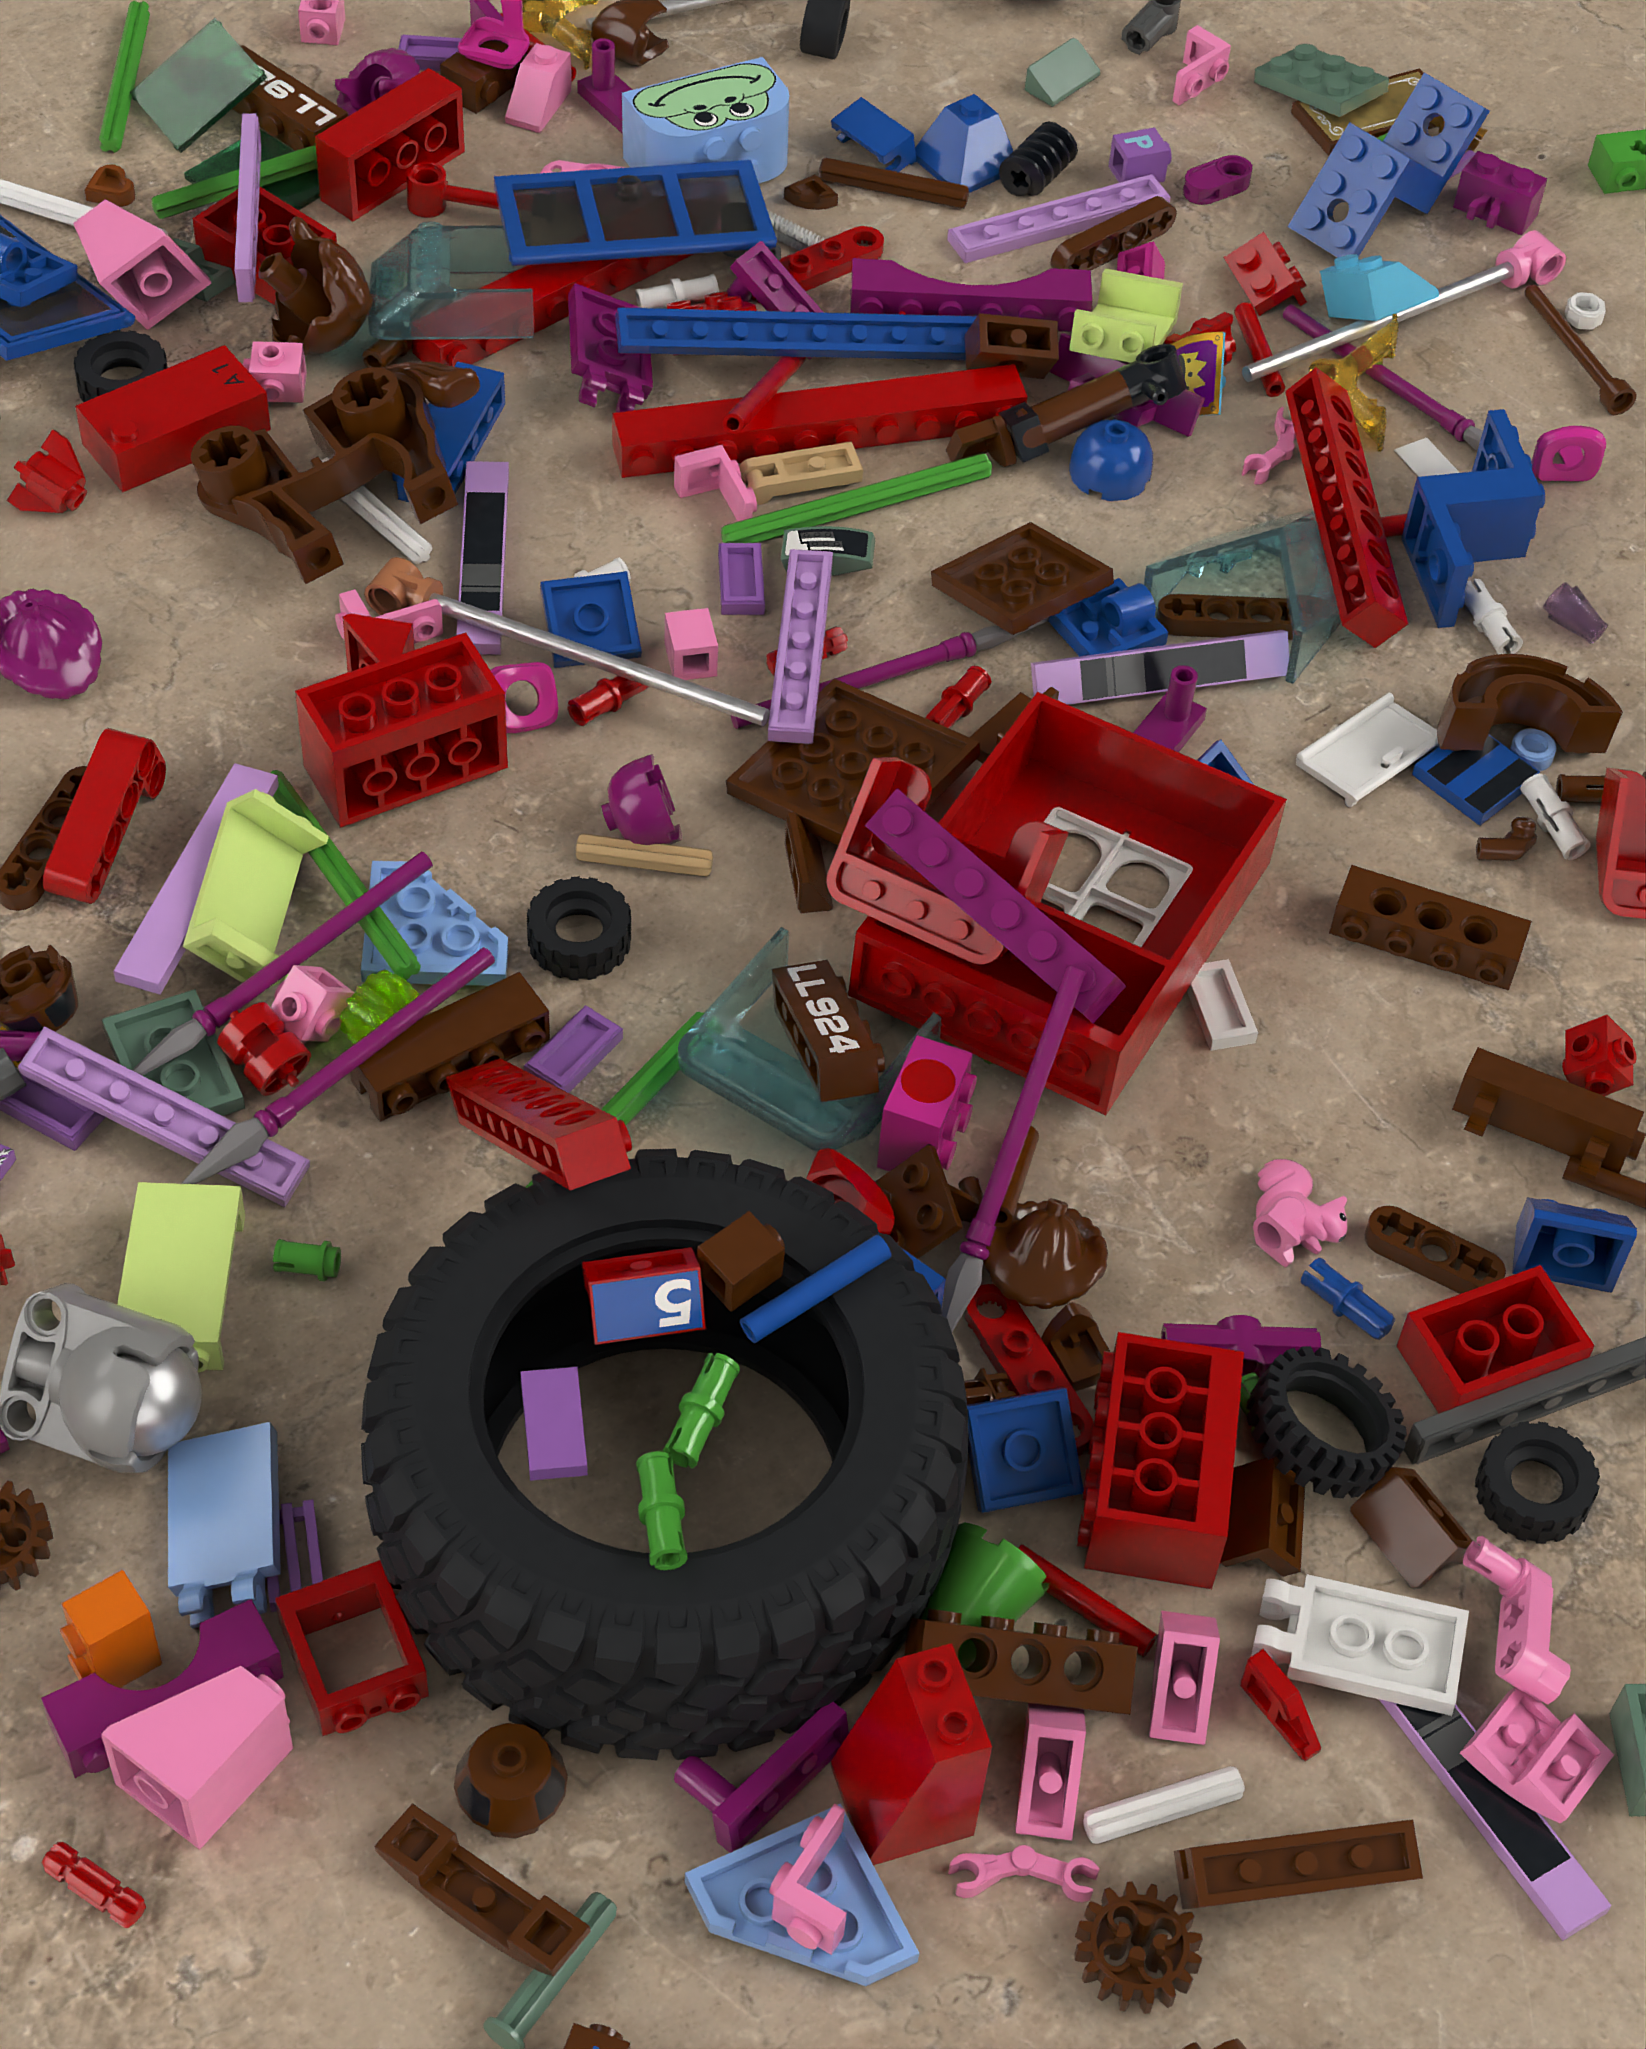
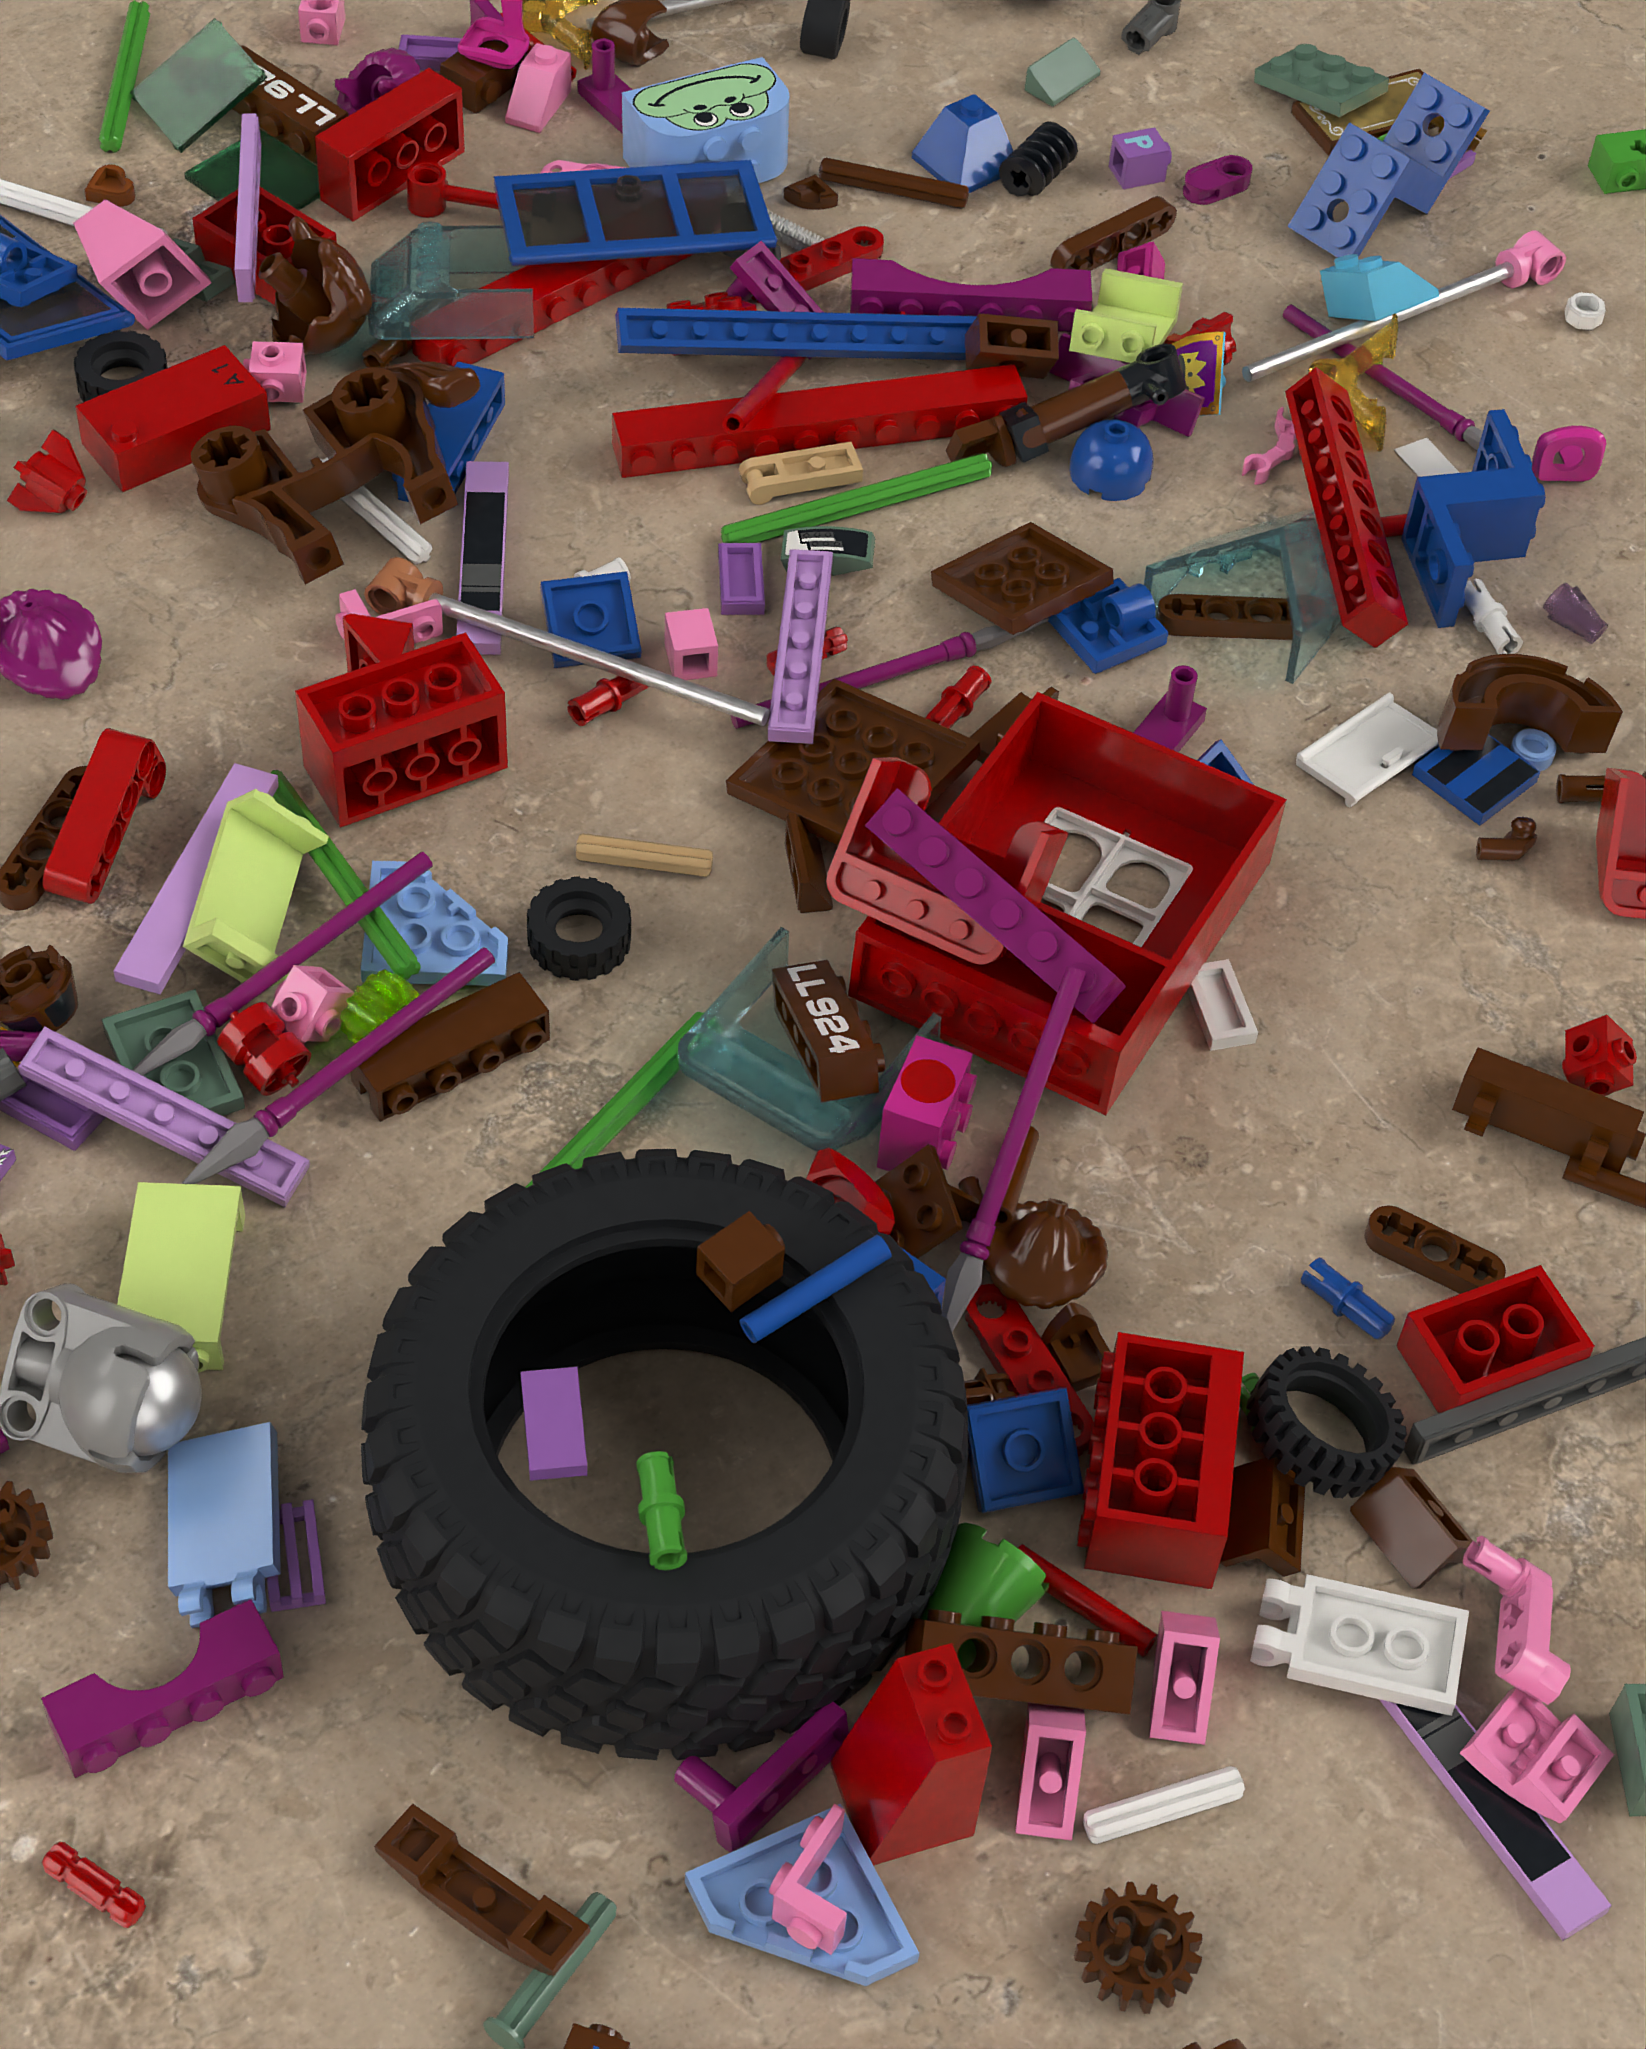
orange brick [60,1570,162,1688] -> none
bright pink slope [101,1666,293,1850] -> none
bright green axle [151,144,318,219] -> none
bright green pin [273,1239,341,1281] -> none
red window [275,1560,429,1736] -> none
red brick [446,1058,632,1190] -> none
reddish brown cone [454,1723,568,1839] -> none
dark pink piece [491,662,558,733] -> none
medium lavender tile [524,1005,623,1093] -> none
magenta tile [568,283,653,412] -> none
panel [582,1247,706,1345] -> none
magenta cylinder [601,754,682,845] -> none
white pin [636,274,719,309] -> none
bright green pin [663,1353,740,1468] -> none
bright pink bracket [674,445,757,521] -> none
blue hinge [831,97,916,172] -> none
lavender tile [947,174,1171,263] -> none
bright pink piece [948,1845,1099,1902] -> none
tile [1031,630,1290,705] -> none
magenta piece [1161,1315,1322,1378] -> none
bright pink bracket [1173,25,1231,105] -> none
reddish brown brick [1174,1819,1423,1910] -> none
red bracket [1223,232,1307,316] -> none
red piece [1234,302,1285,397] -> none
red tile [1240,1649,1321,1762] -> none
bright pink animal [1253,1159,1347,1267] -> none
reddish brown brick [1329,865,1532,990] -> none
magenta brick [1453,151,1548,235] -> none
black tyre [1475,1421,1600,1544] -> none
blue slope [1512,1197,1637,1293] -> none
white pin [1520,773,1590,860] -> none
reddish brown piece [1525,284,1637,415] -> none

